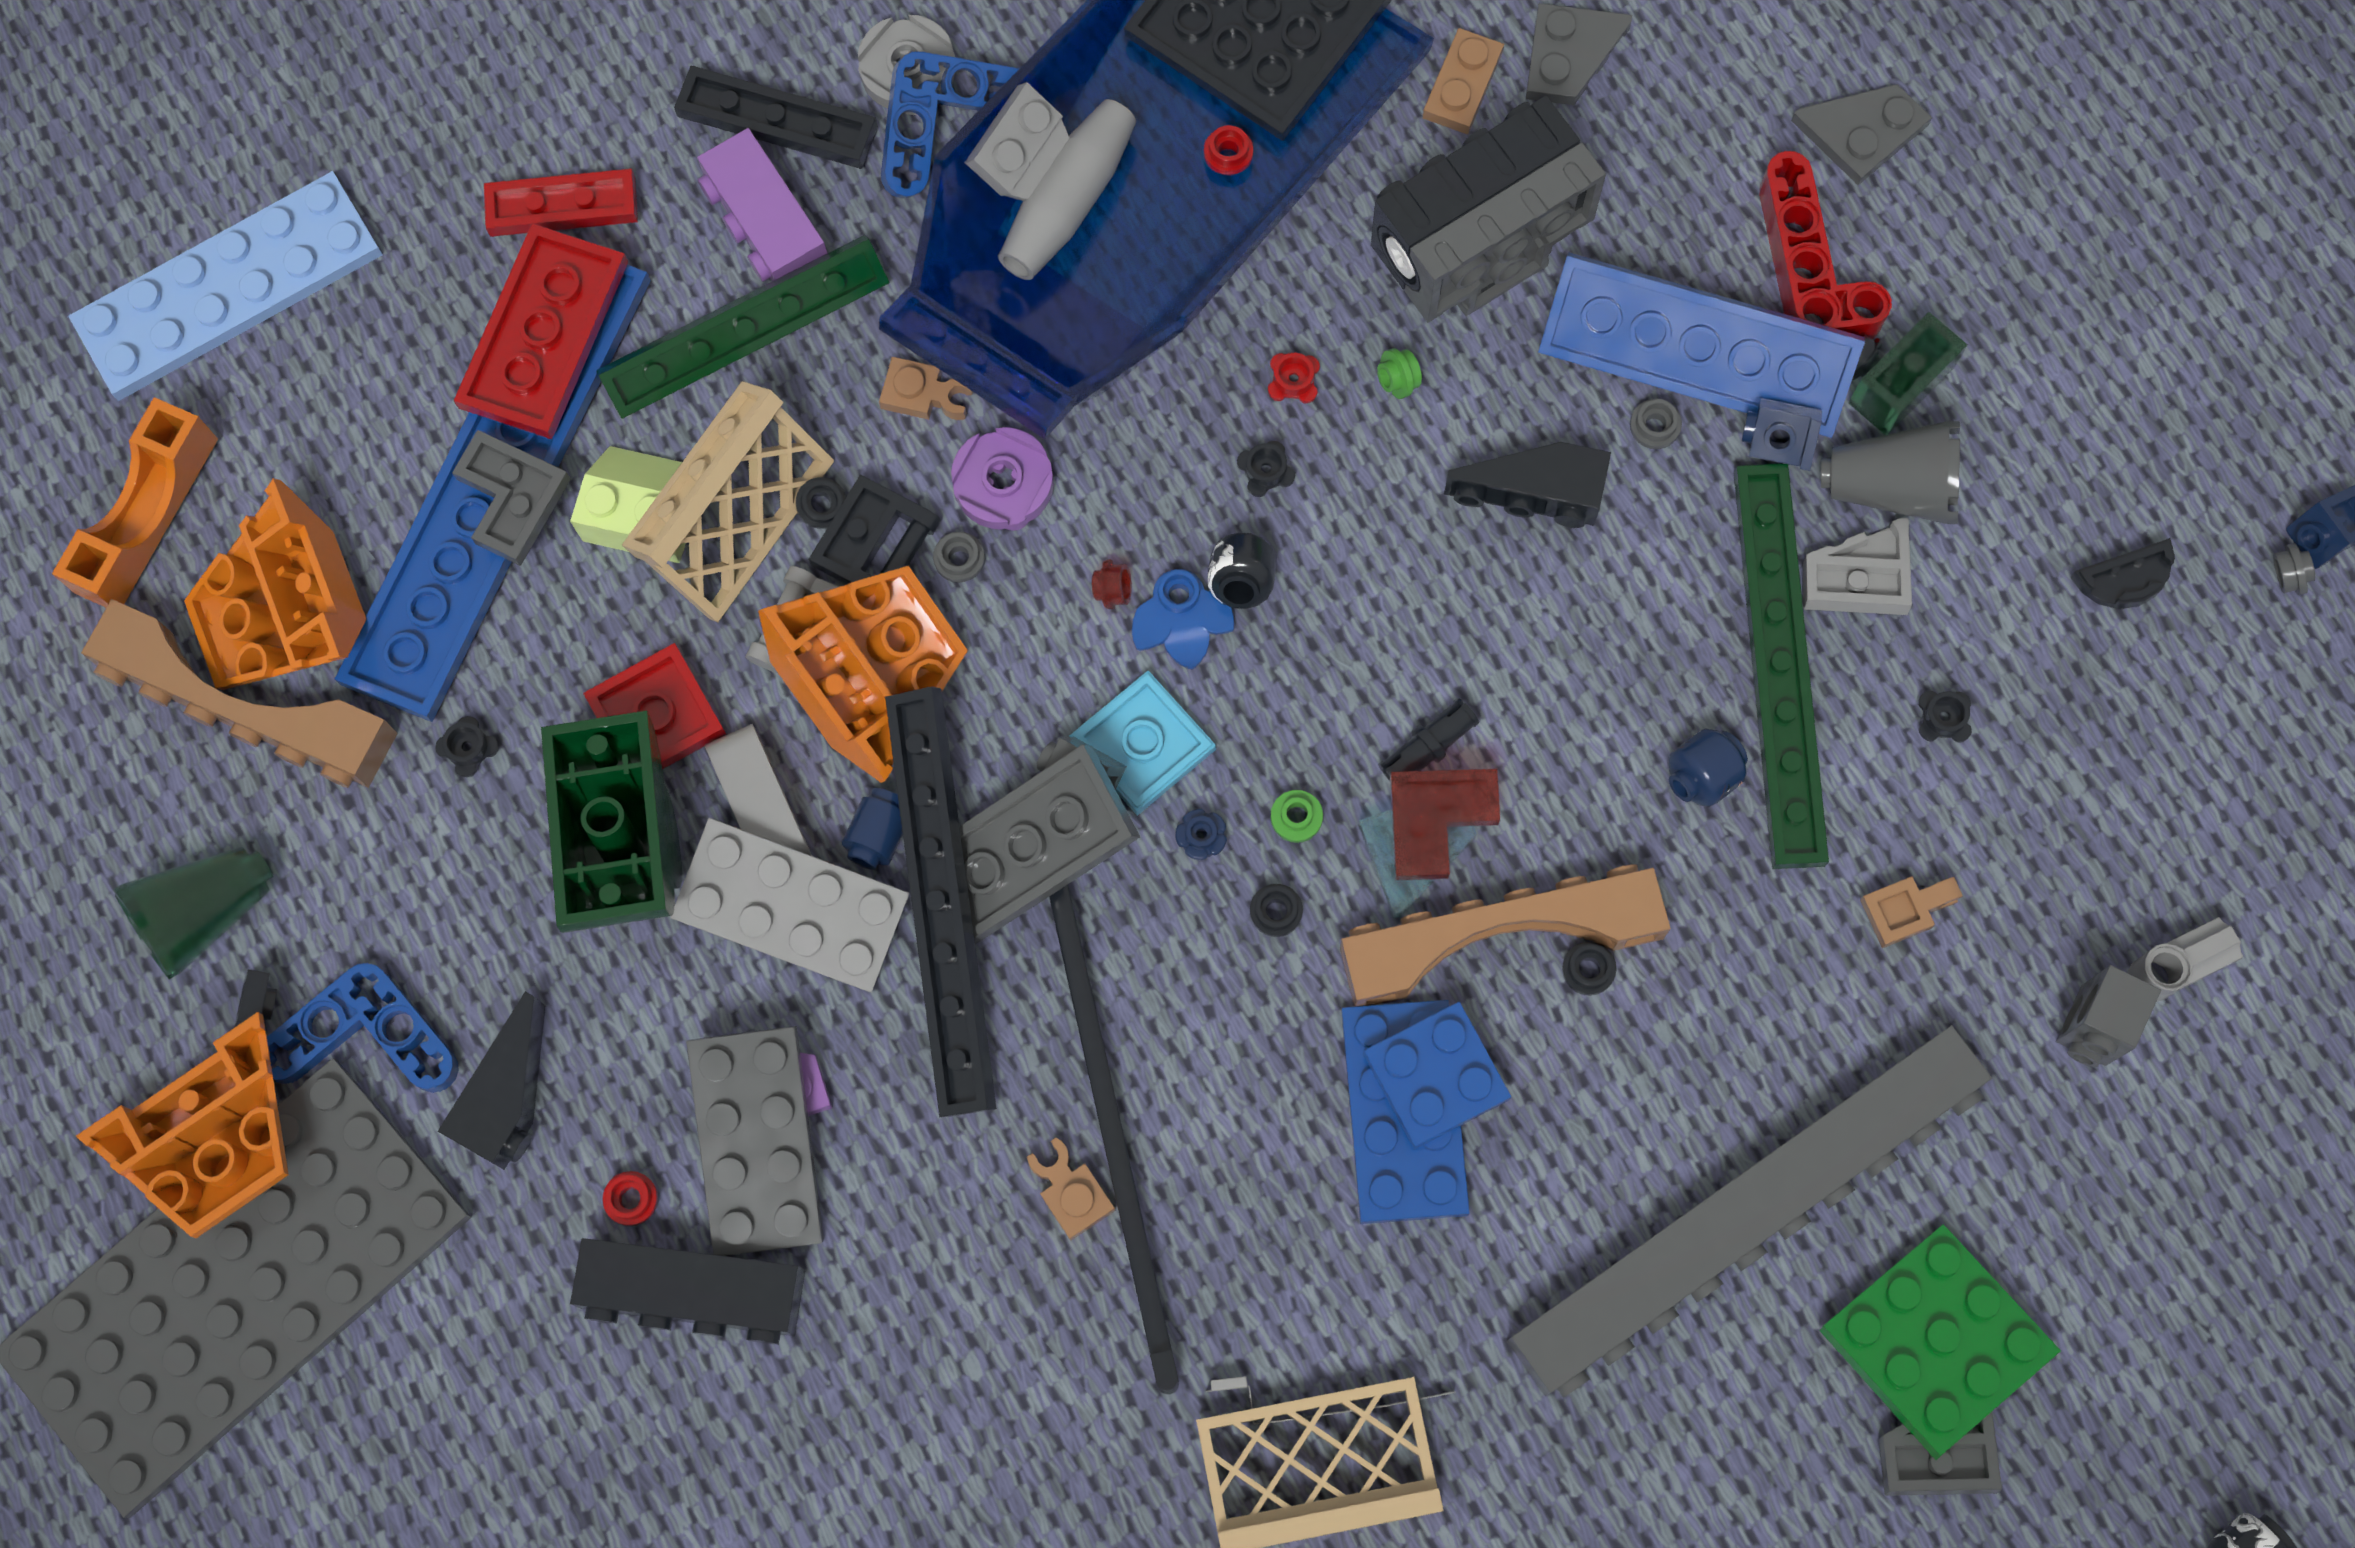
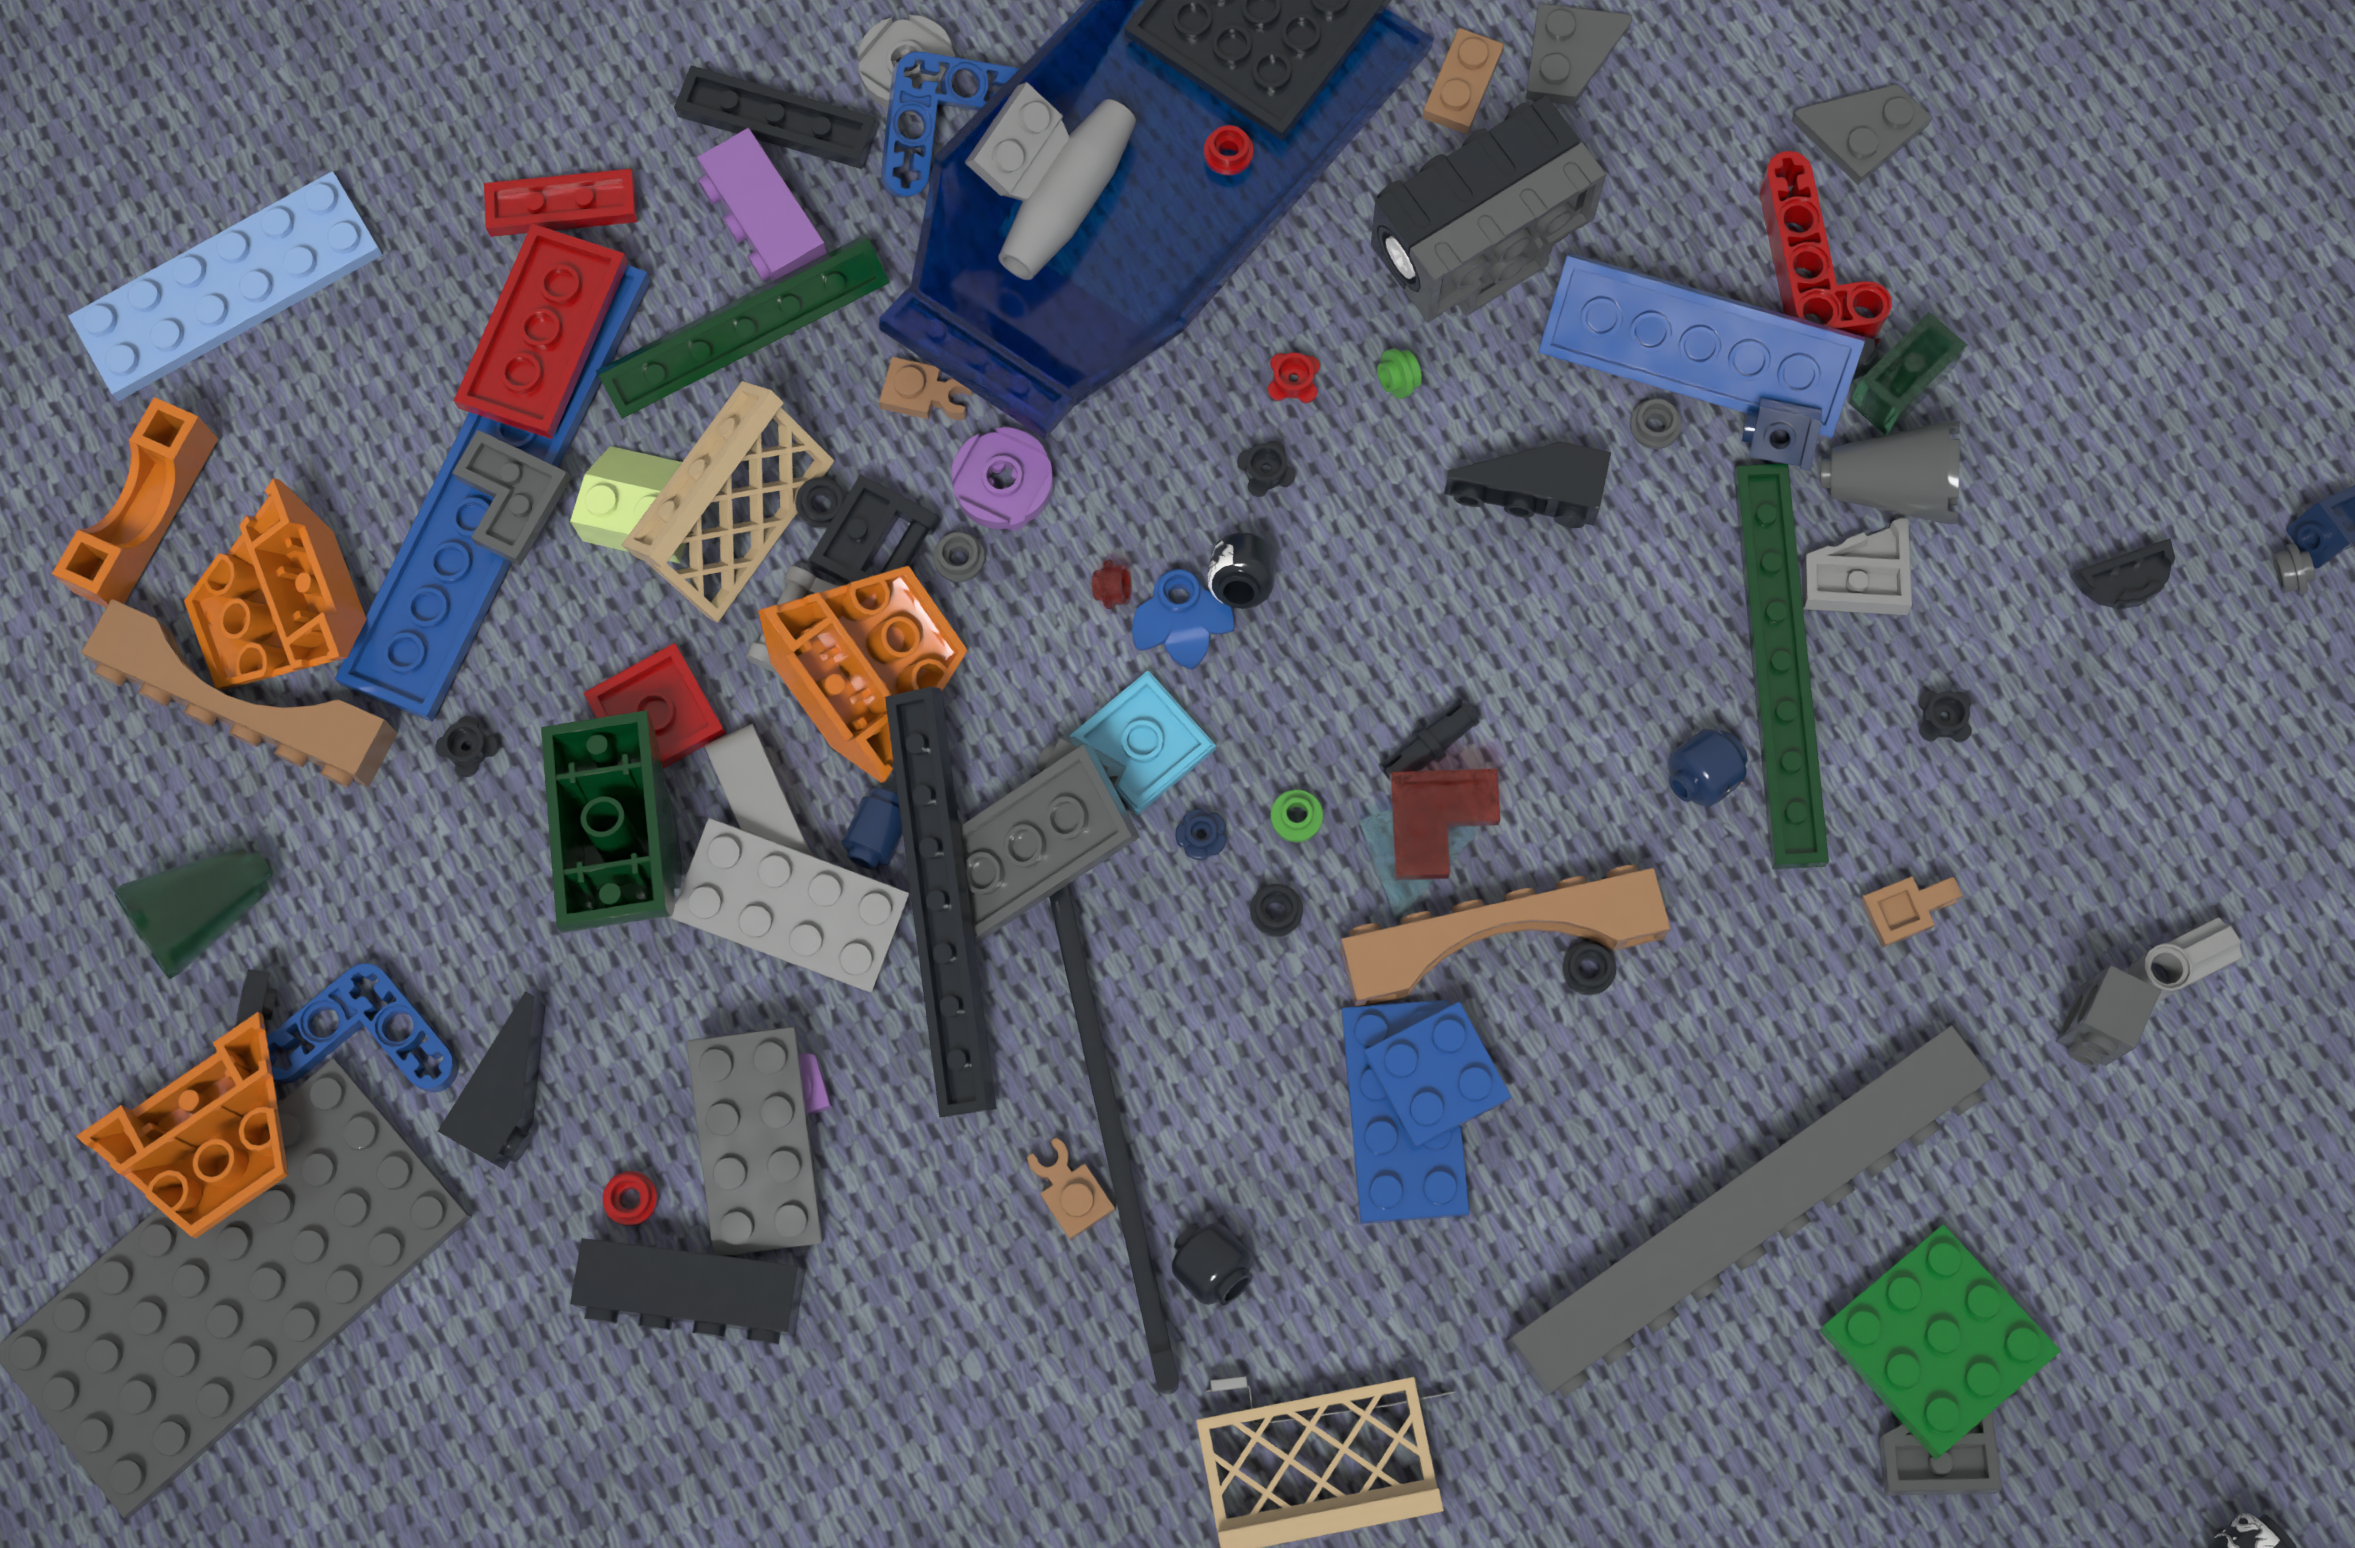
none -> black head [1172,1223,1253,1306]

